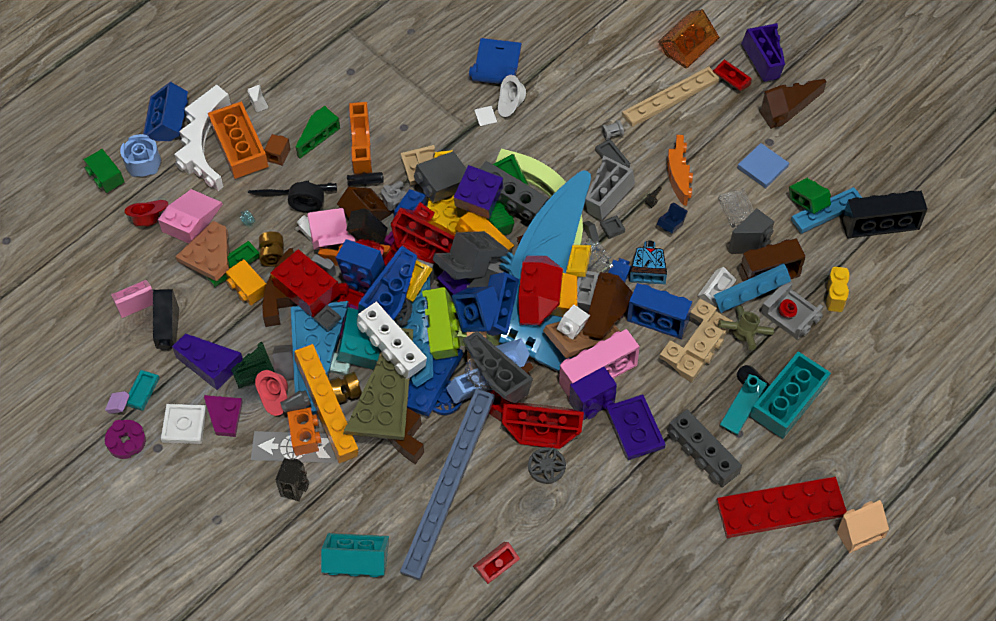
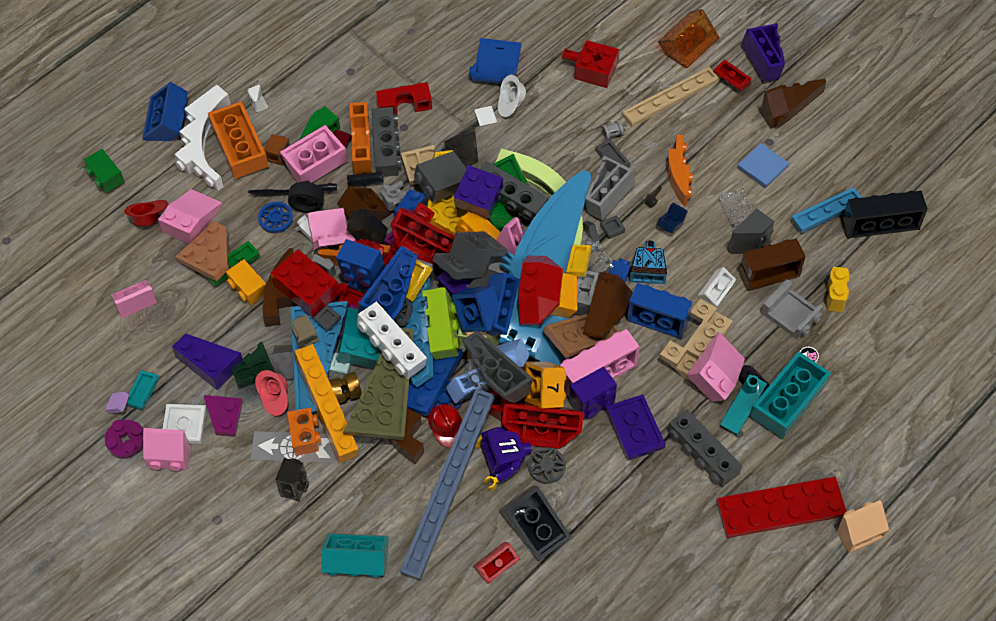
light blue brick [120,134,161,177] -> none
black slope [153,289,179,350] -> none
clear light blue plate [240,209,256,226] -> none
pearl gold wheel [259,231,284,267] -> none
dark grey cone [280,390,311,413] -> none
white brick [557,305,590,340] -> none
dark azure plate [713,264,791,313] -> none
olive bar [718,306,774,350] -> none
red plate [778,299,797,318] -> none
green brick [789,177,831,214] -> none
none -> bright pink slope [143,428,191,471]
none -> blue wheel [258,202,293,233]
none -> bright pink slope [280,125,348,183]
none -> dark tan window [291,314,319,349]
none -> dark red tile [333,129,352,148]
none -> dark grey brick [371,107,402,177]
none -> red arch [376,82,433,116]
none -> red piece [428,404,463,448]
none -> clear smoke wing [444,126,478,168]
none -> dark purple torso [475,427,532,491]
none -> bright pink slope [497,217,524,255]
none -> black slope [499,486,572,561]
none -> light orange brick [524,361,566,408]
none -> red brick [562,40,620,88]
none -> bright pink slope [686,332,745,402]
none -> tile [800,347,819,363]

